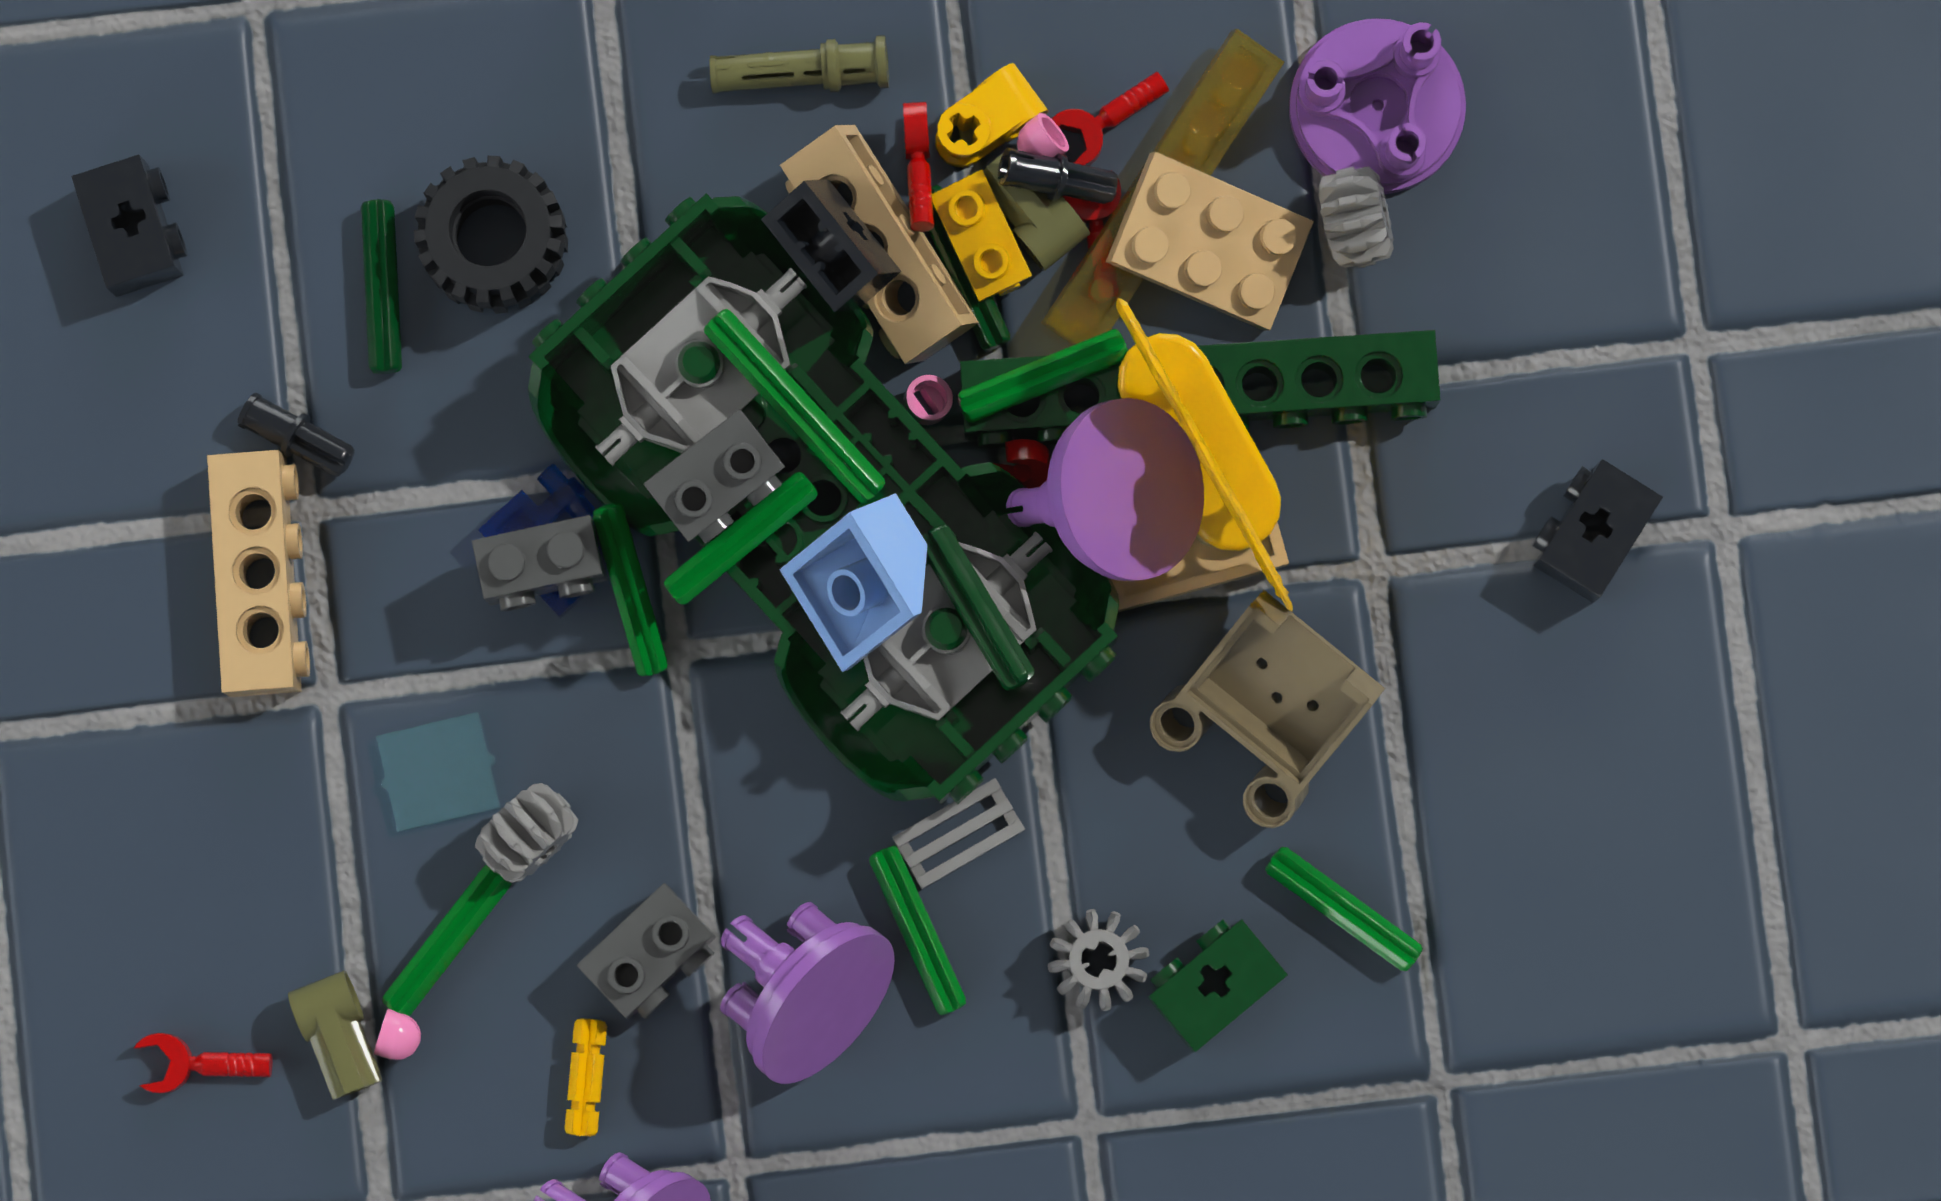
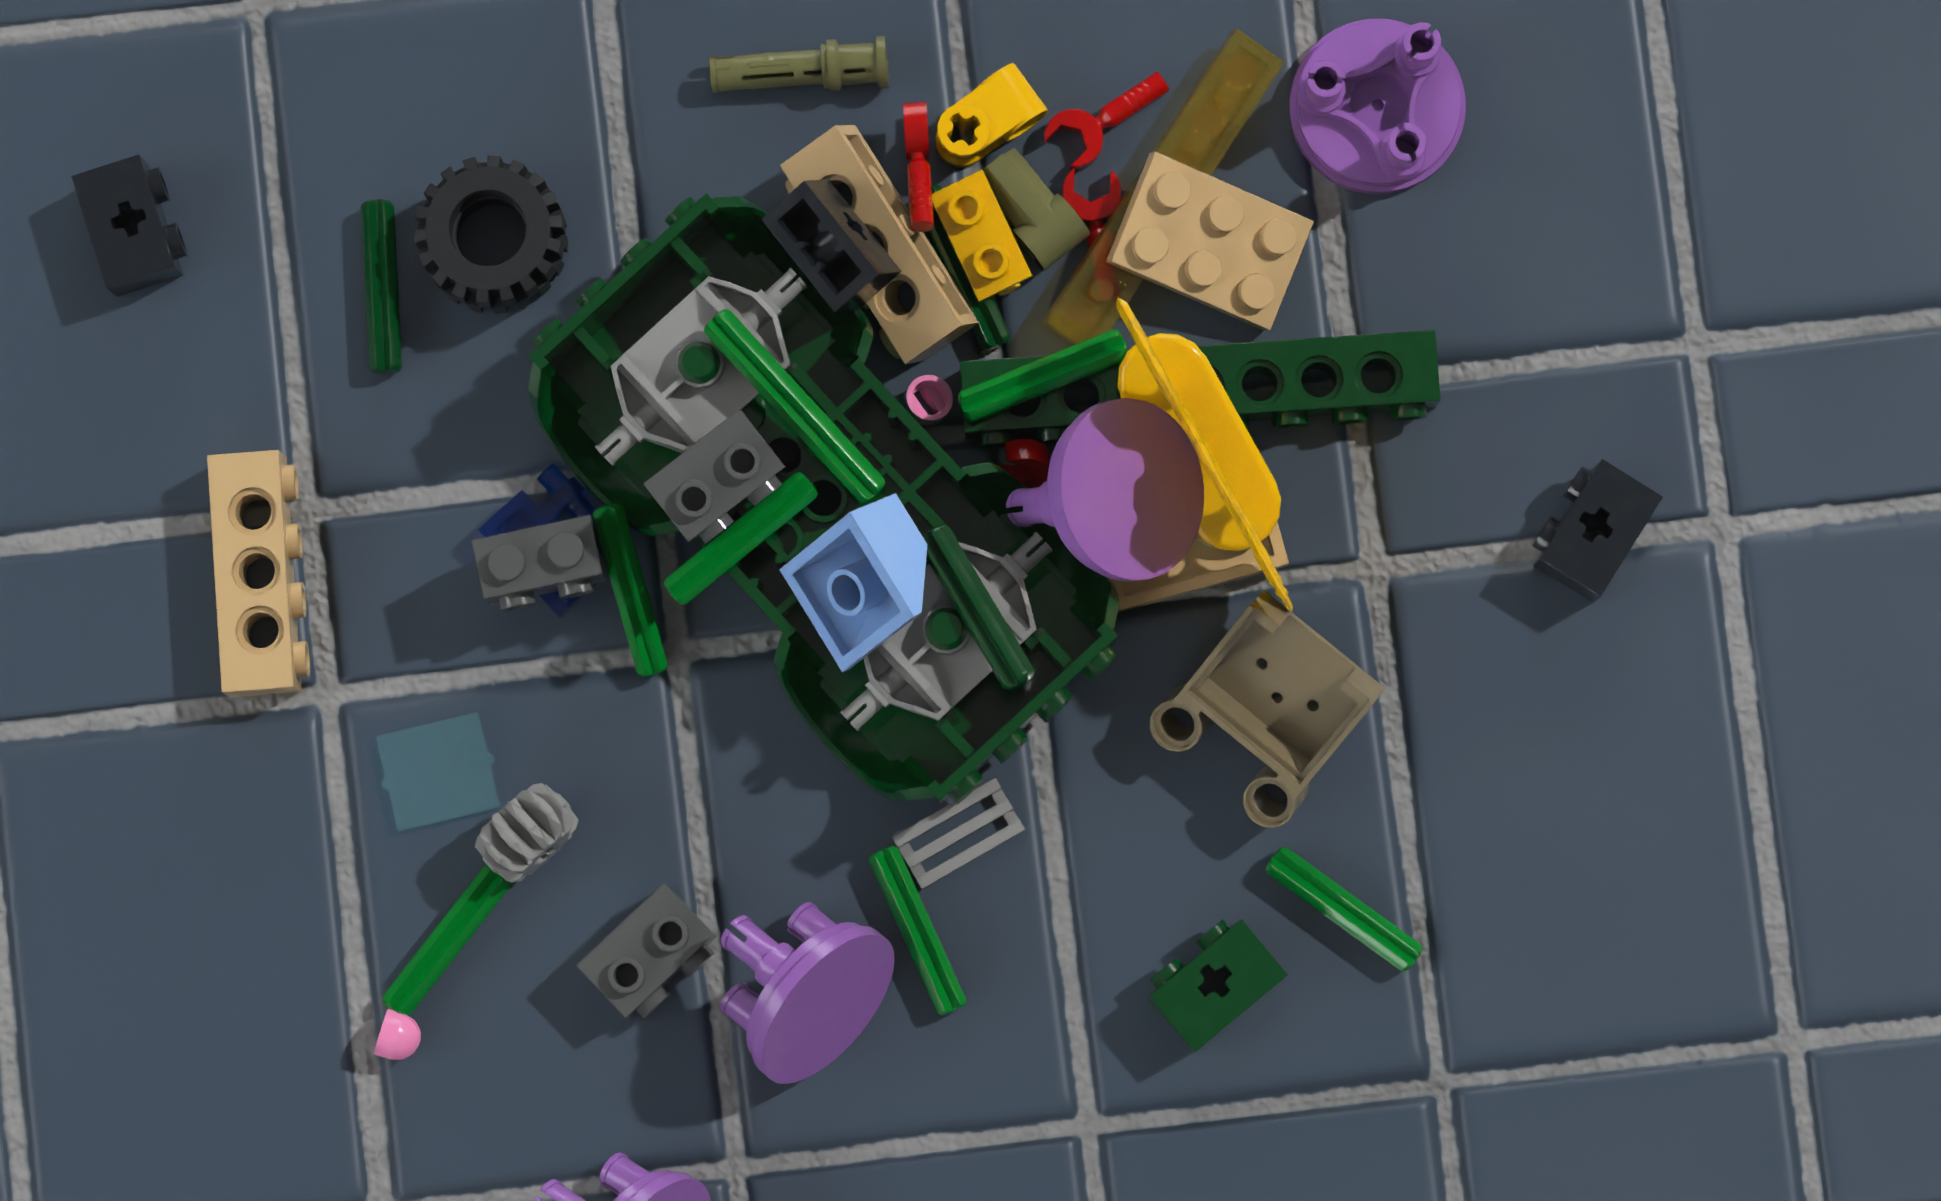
red piece [133,1033,273,1093] -> none
black axle [237,393,355,476] -> none
olive piece [288,970,383,1100] -> none
yellow axle [564,1018,607,1137] -> none
black axle [998,147,1118,204] -> none
bright pink hinge [1017,113,1069,158] -> none
light grey gear [1048,909,1149,1011] -> none
light grey gear [1318,166,1394,268] -> none

